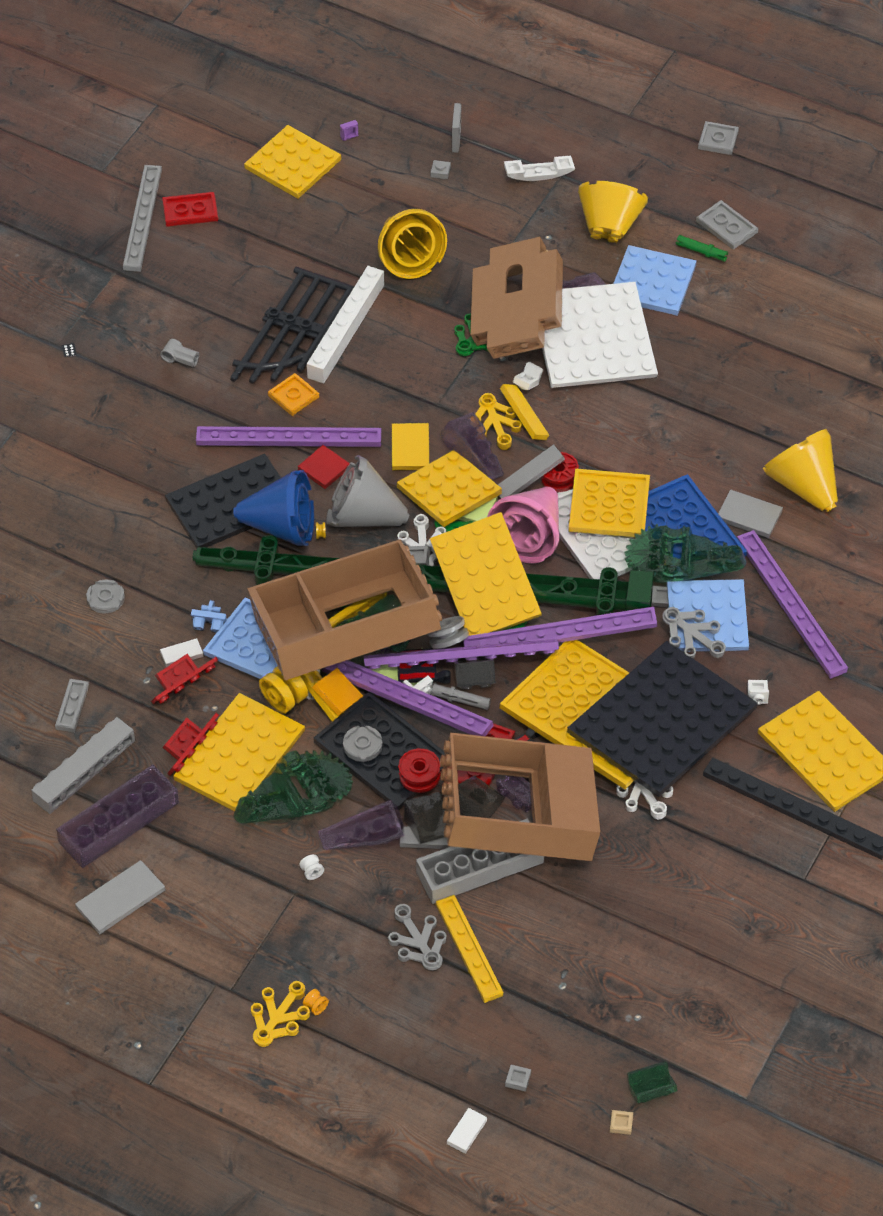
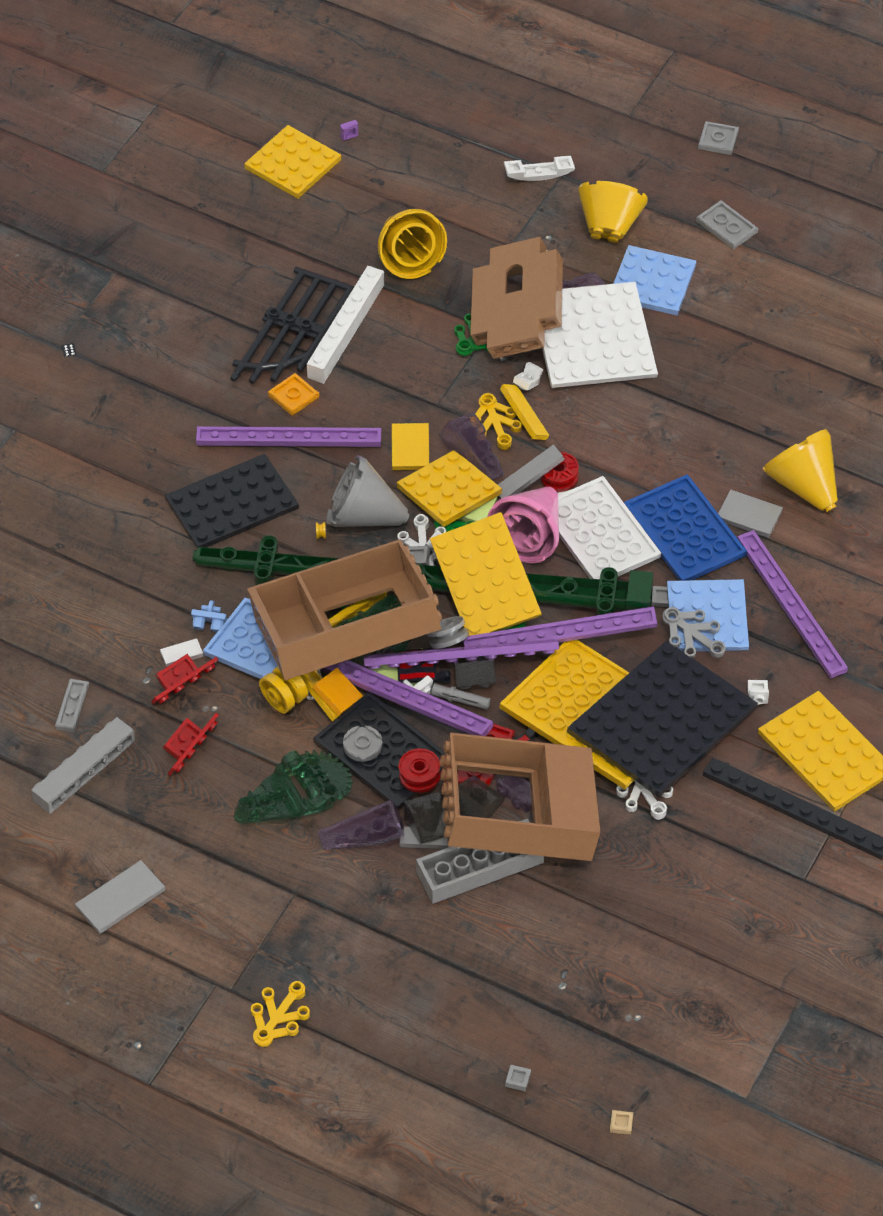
clear purple brick [56,765,179,868] -> none
light grey tile [86,579,125,614] -> none
light grey tile [123,165,162,272] -> none
light grey piece [160,339,199,367] -> none
red tile [162,192,218,227] -> none
yellow plate [173,693,305,814] -> none
blue cone [234,470,314,546] -> none
red tile [298,445,350,489] -> none
white wheel [299,854,324,880] -> none
light orange wheel [303,989,329,1015] -> none
light grey plant [388,904,447,970] -> none
light grey plate [431,160,451,179] -> none
yellow tile [436,895,503,1003] -> none
white tile [447,1108,487,1154] -> none
light grey tile [452,103,461,153] -> none
yellow plate [569,469,650,538] -> none
clear green connector [624,524,747,583] -> none
clear green bracket [627,1061,677,1103] -> none
green pin [676,235,729,262] -> none

